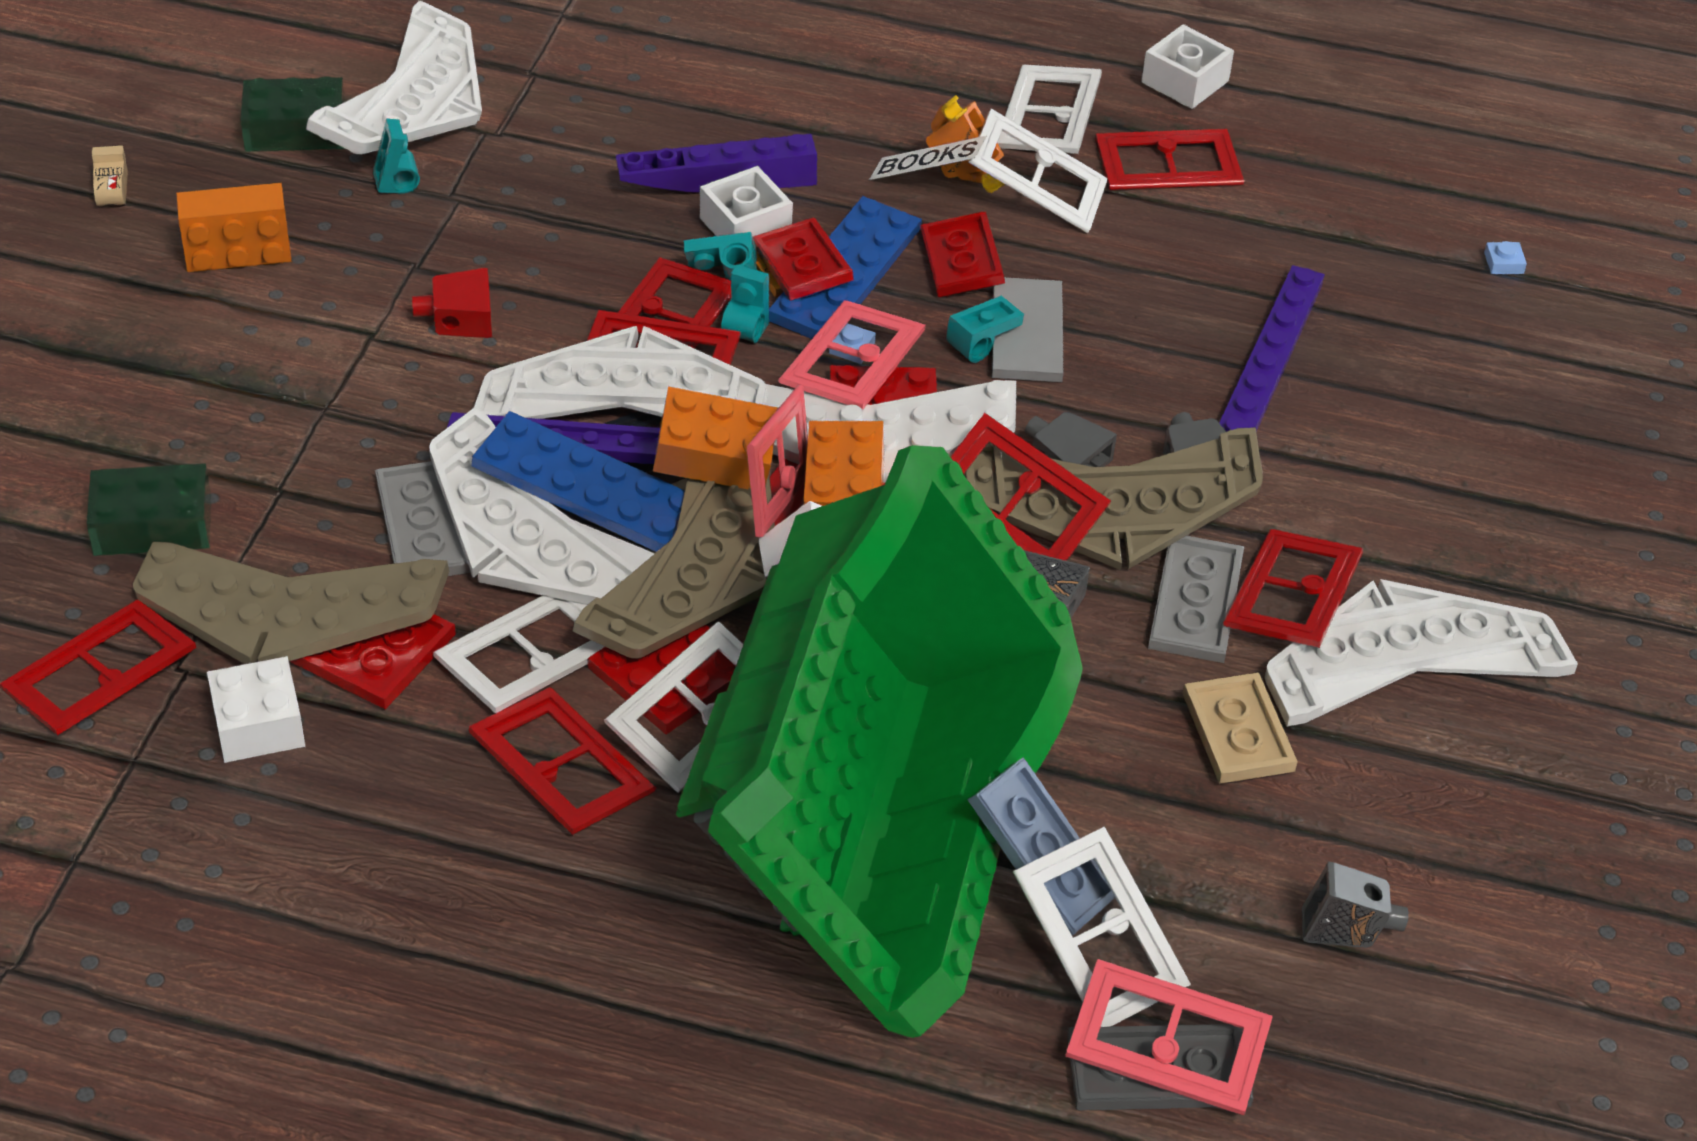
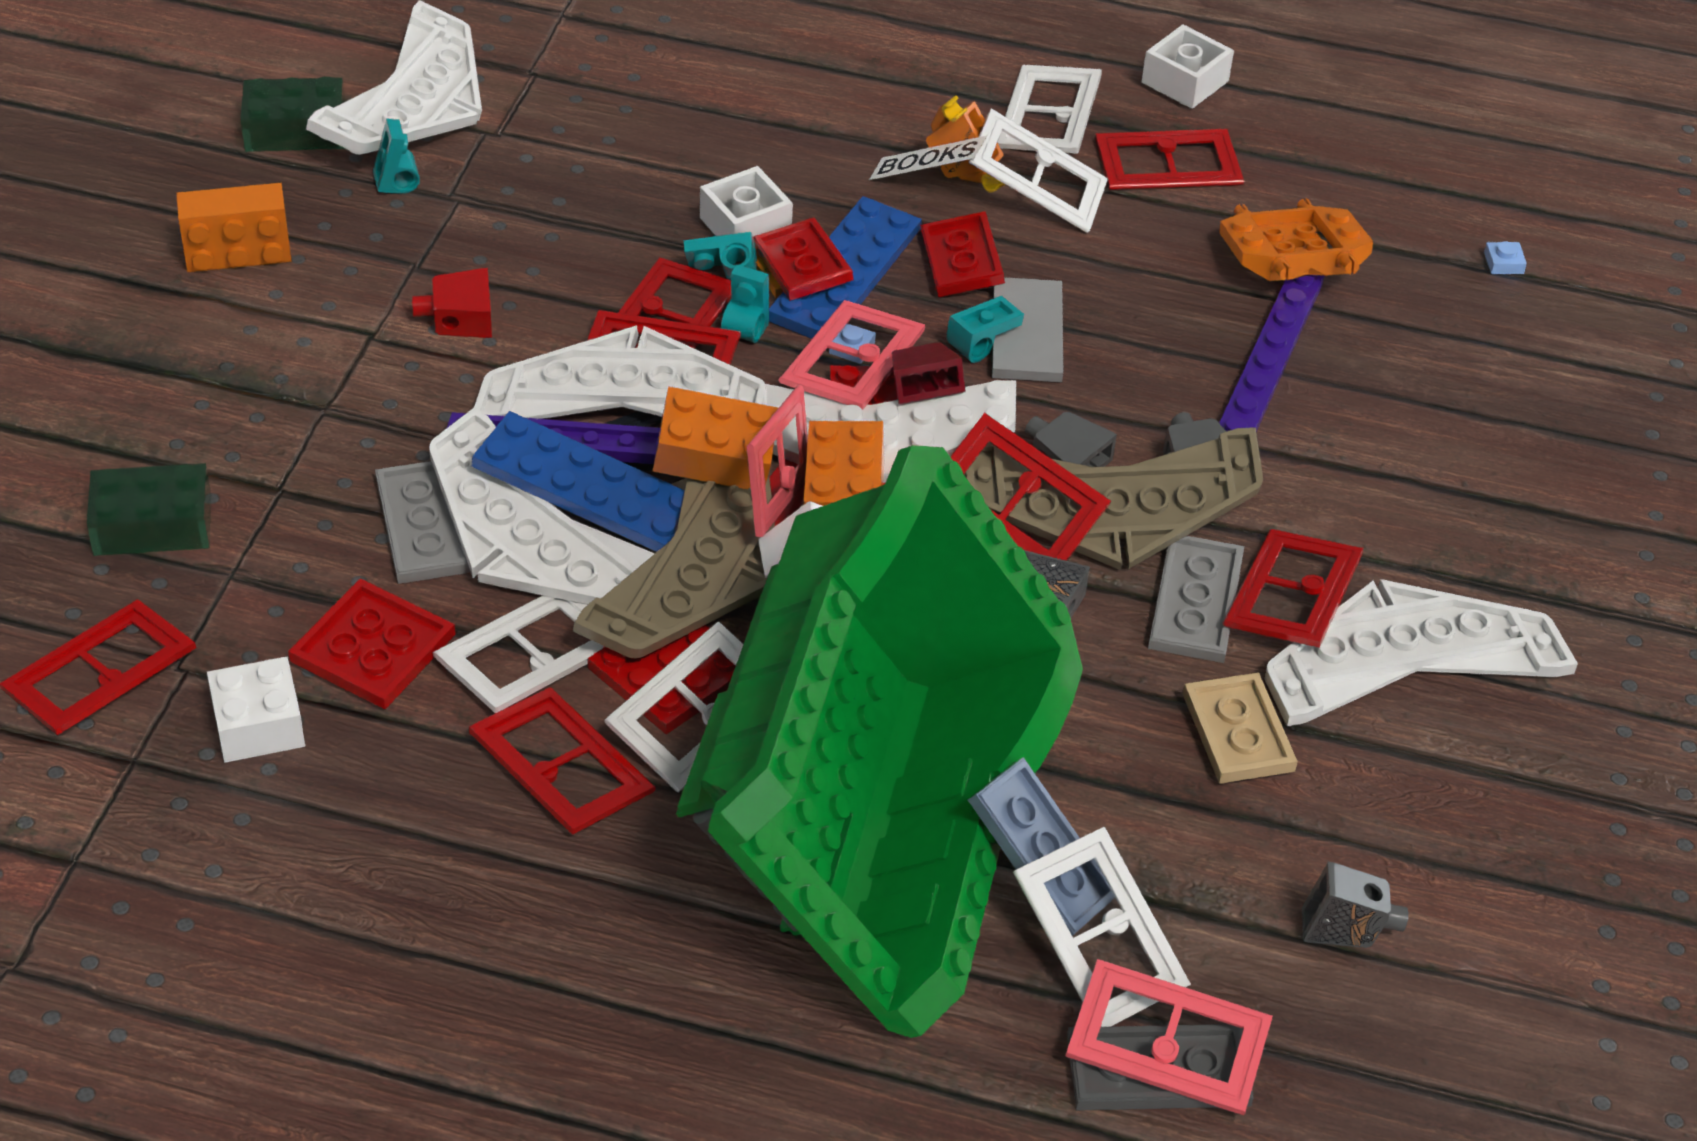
tan leg [92,145,128,206] -> none
dark tan wing [133,542,450,664] -> none
dark purple slope [615,134,817,192] -> none
none -> dark red torso [891,342,966,404]
none -> orange piece [1220,198,1373,281]

